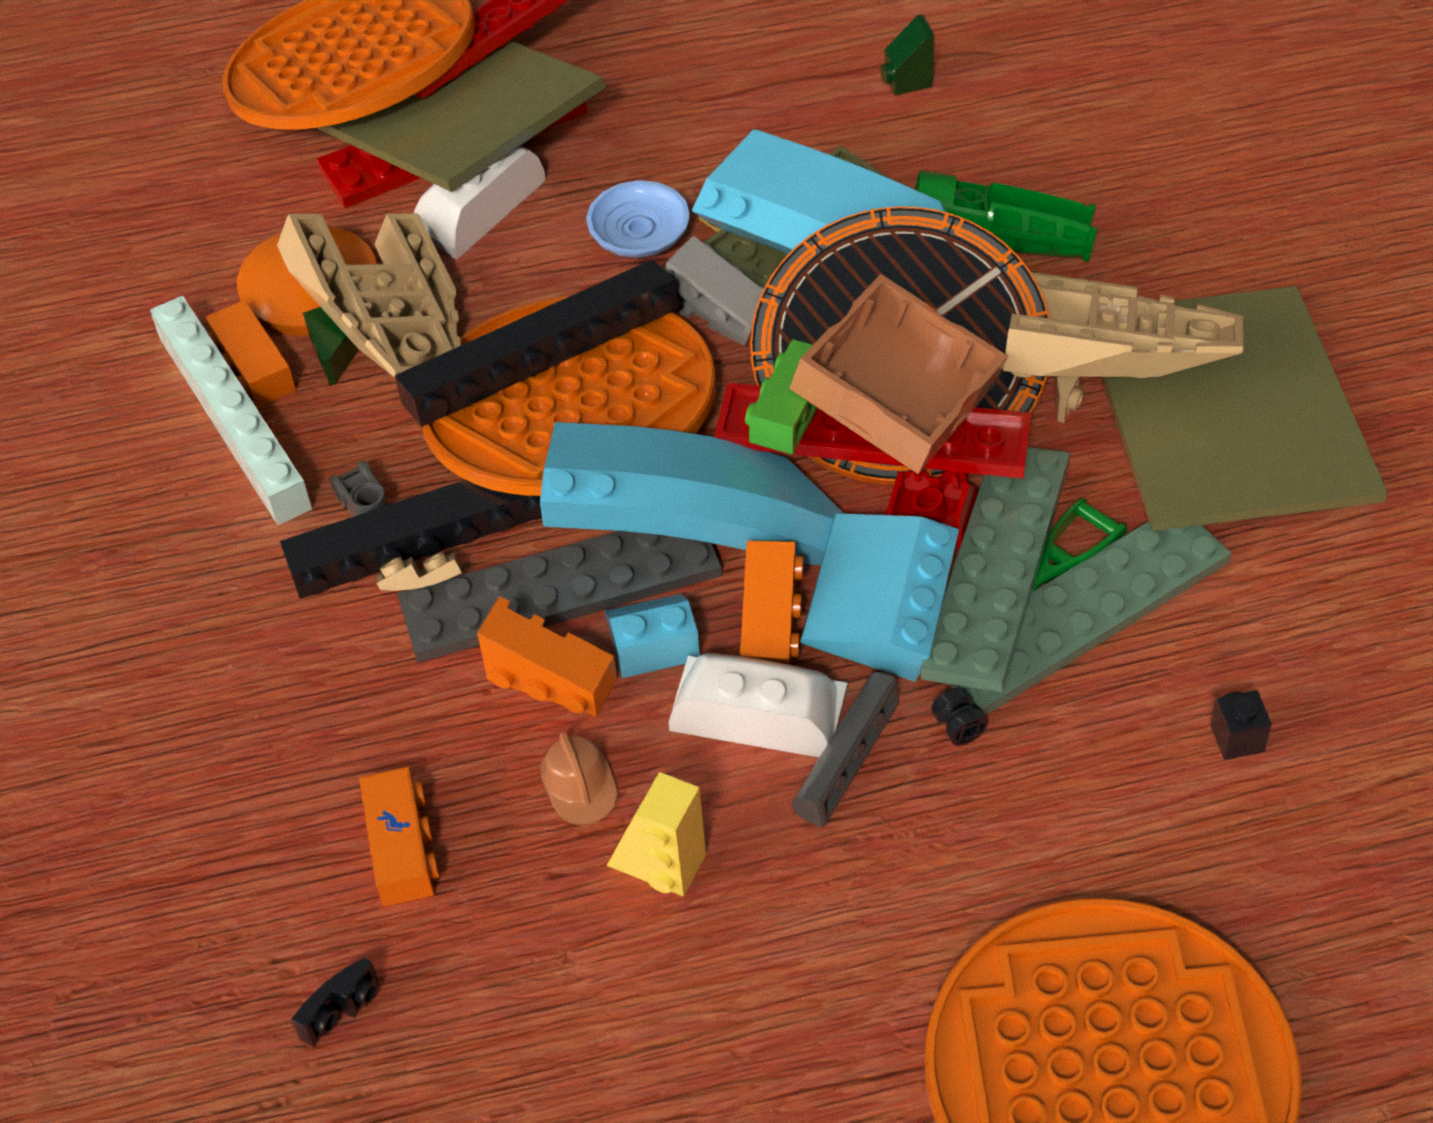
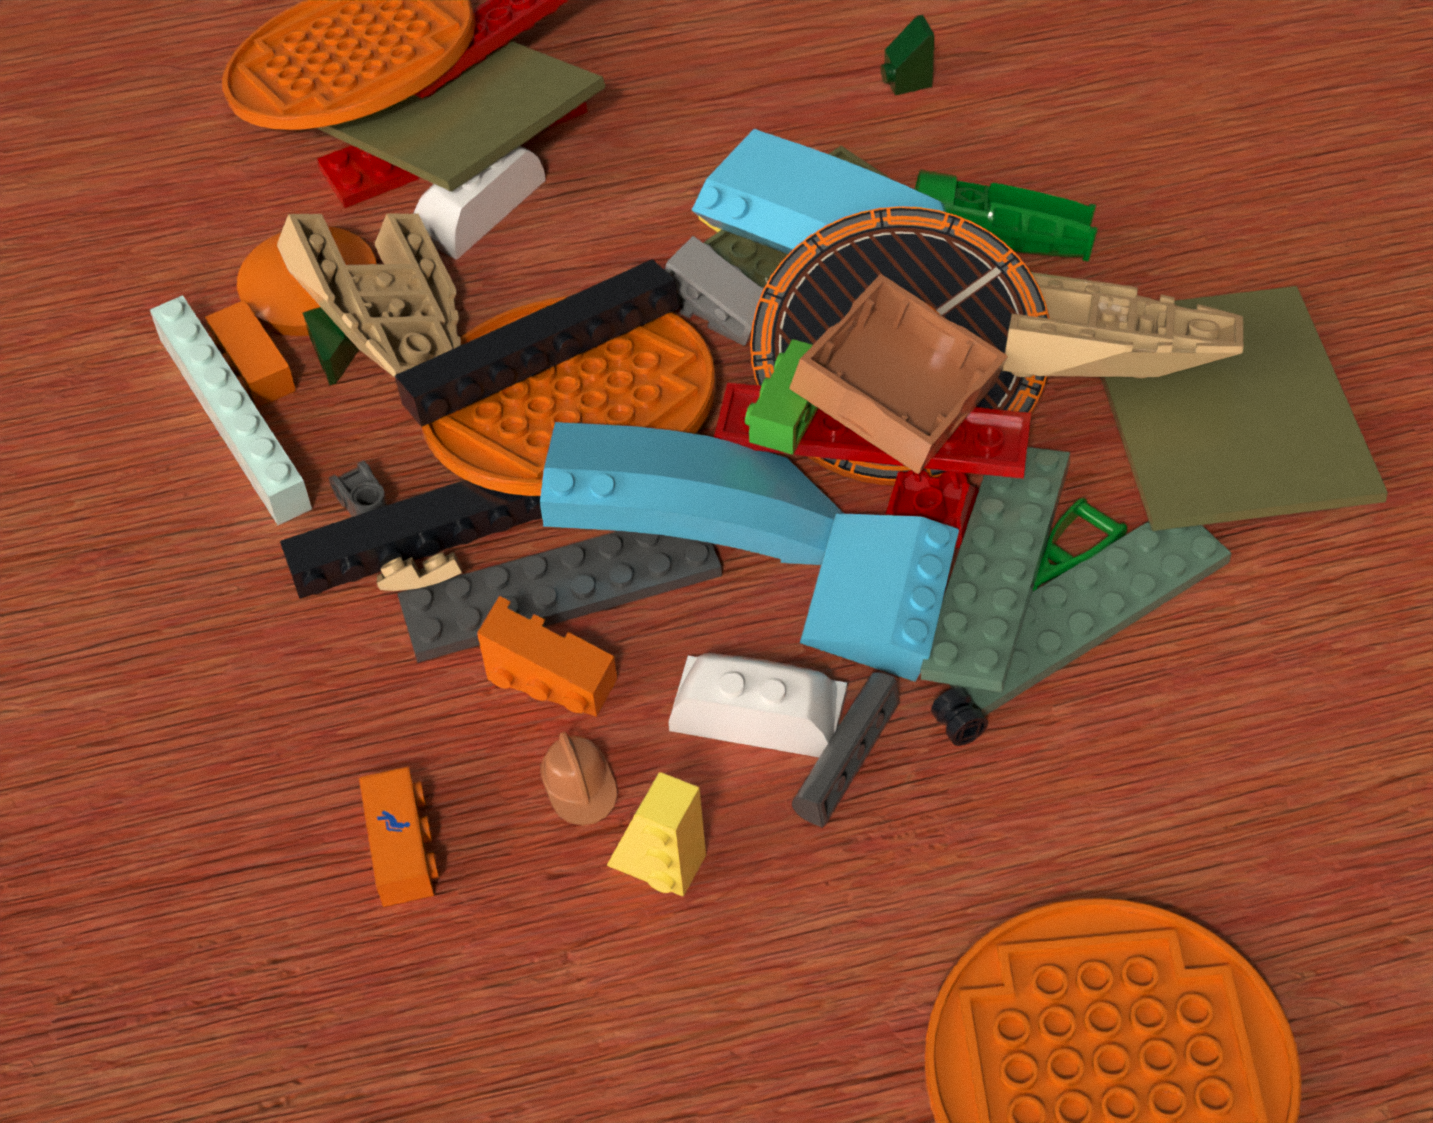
black slope [291,958,379,1047] -> none
light blue hat [586,180,690,258] -> none
medium azure slope [604,594,700,678] -> none
orange wedge [740,540,804,665] -> none
tan slope [1054,376,1084,423] -> none
black brick [1210,690,1272,760] -> none

